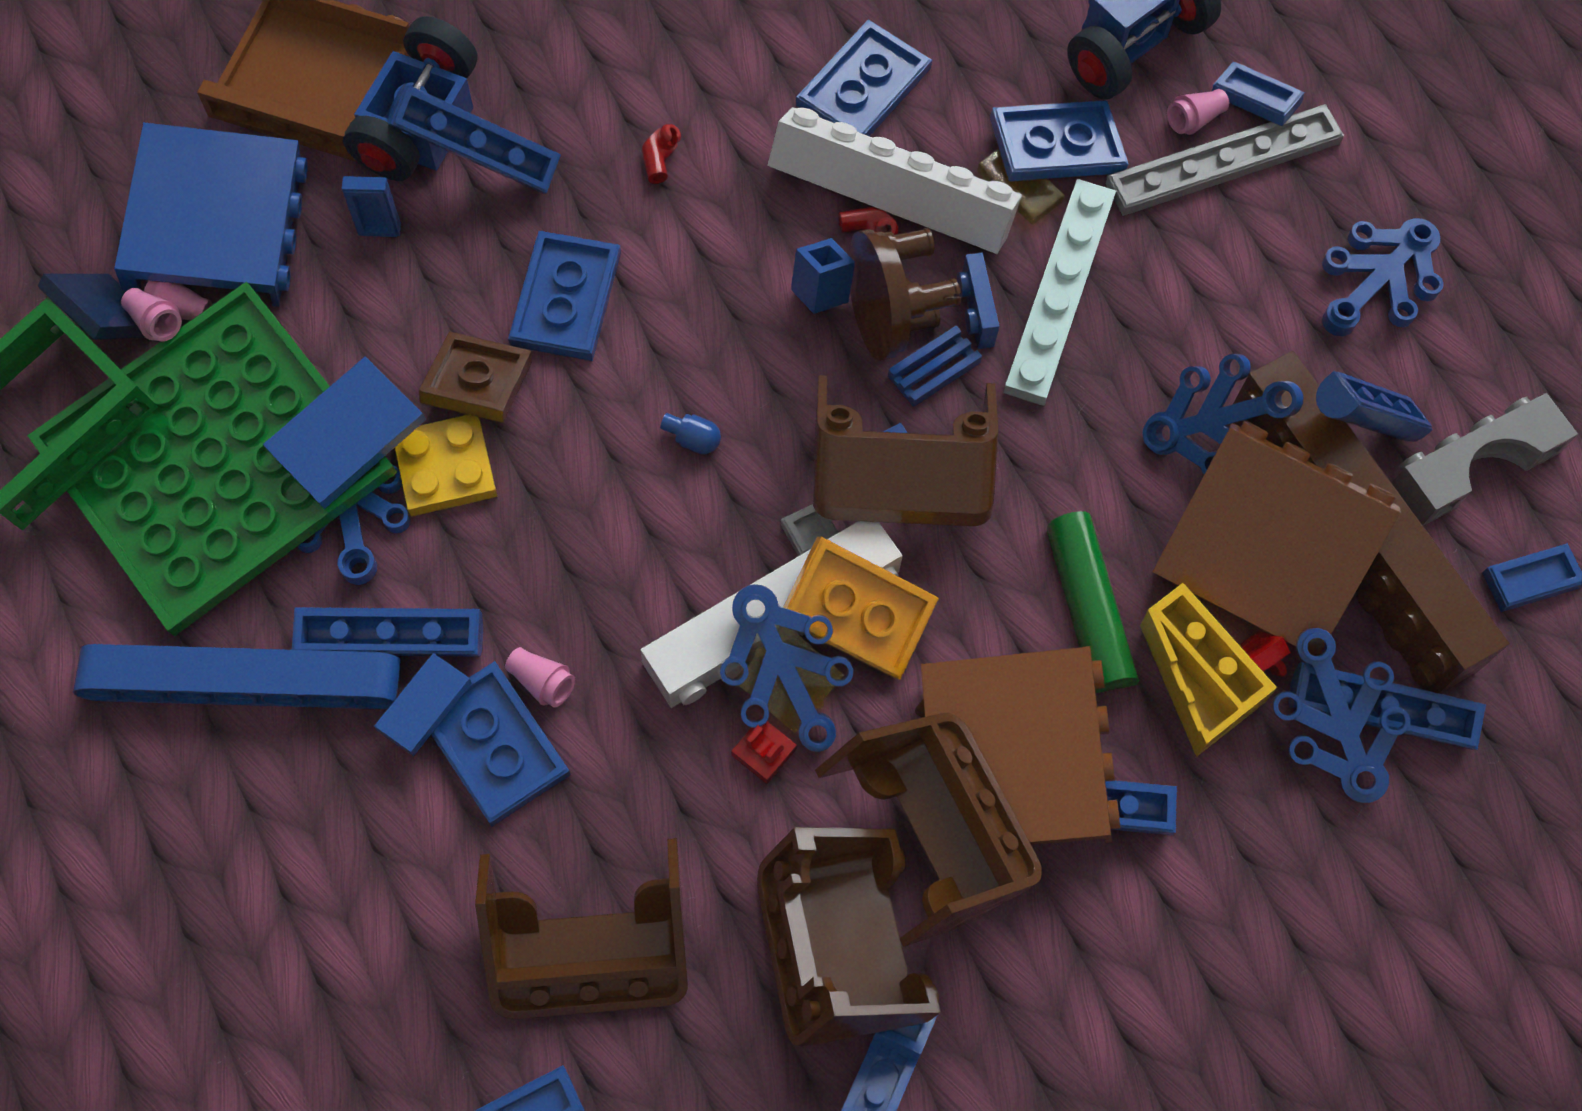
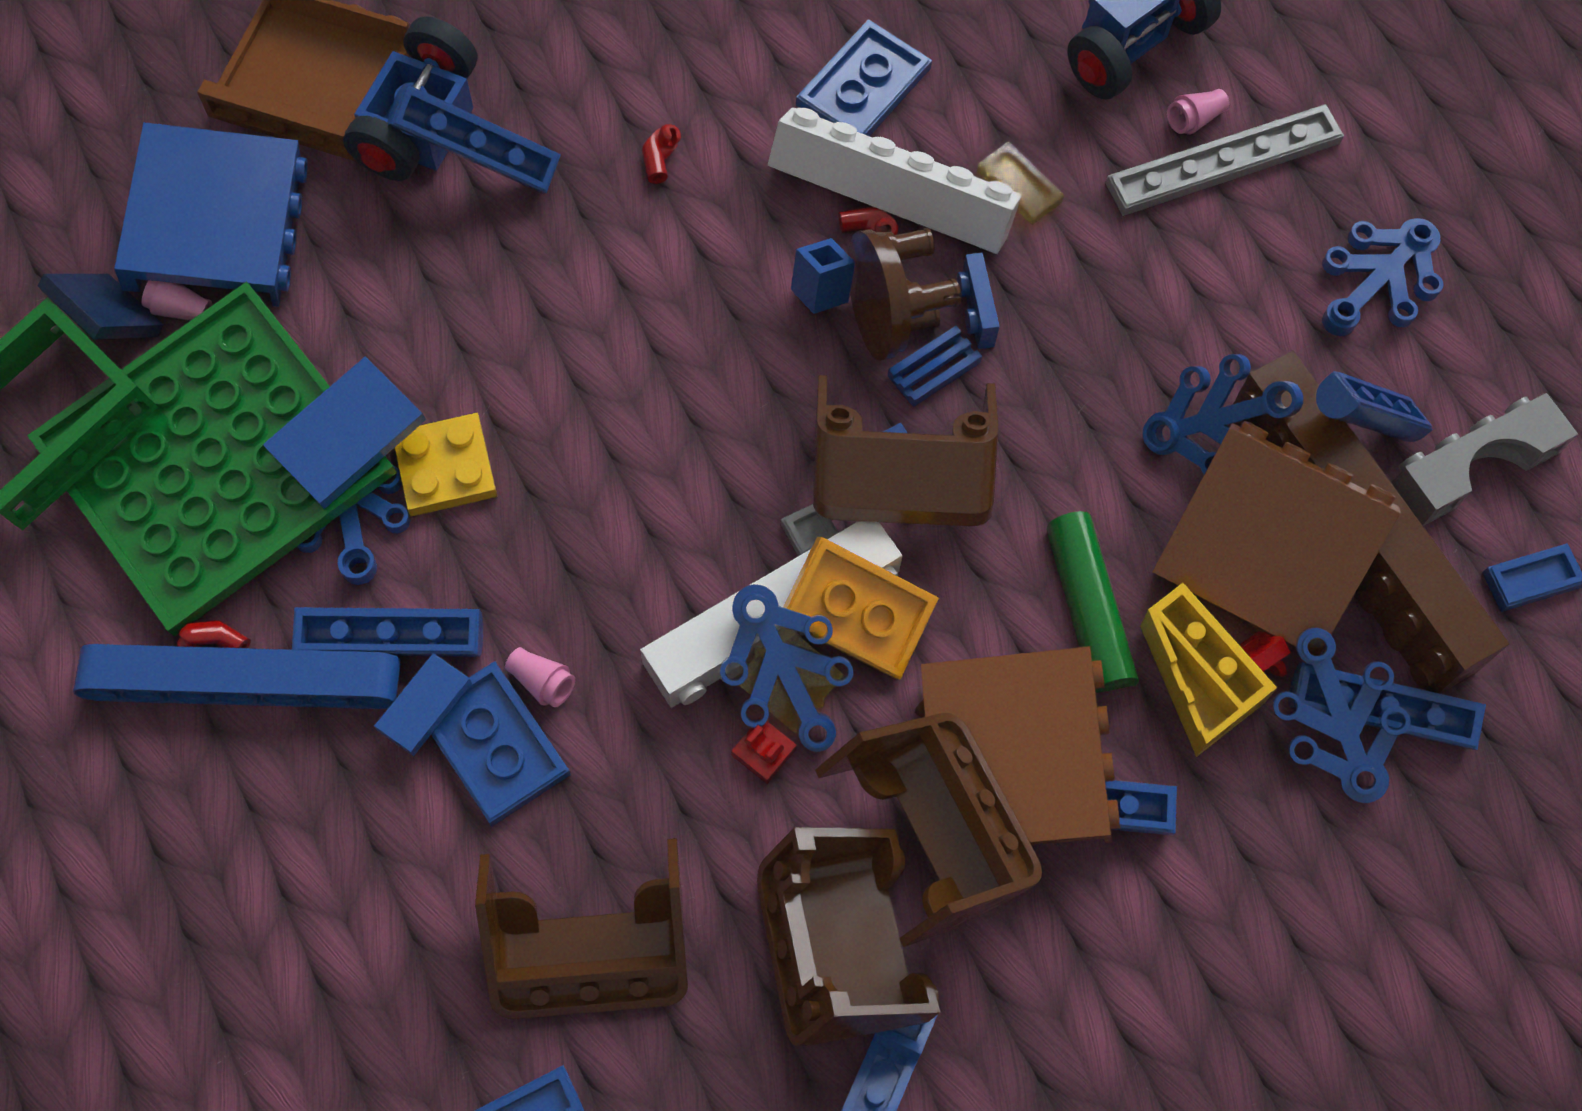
bright pink cone [121,288,182,341] -> none
blue tile [342,176,401,237] -> none
reddish brown plate [419,331,532,423] -> none
blue tile [508,231,621,361] -> none
blue cylinder [660,413,721,454] -> none
blue tile [990,100,1129,181] -> none
light aqua plate [1003,179,1116,406] -> none
blue tile [1212,61,1305,126] -> none
none -> red arm [177,620,251,648]

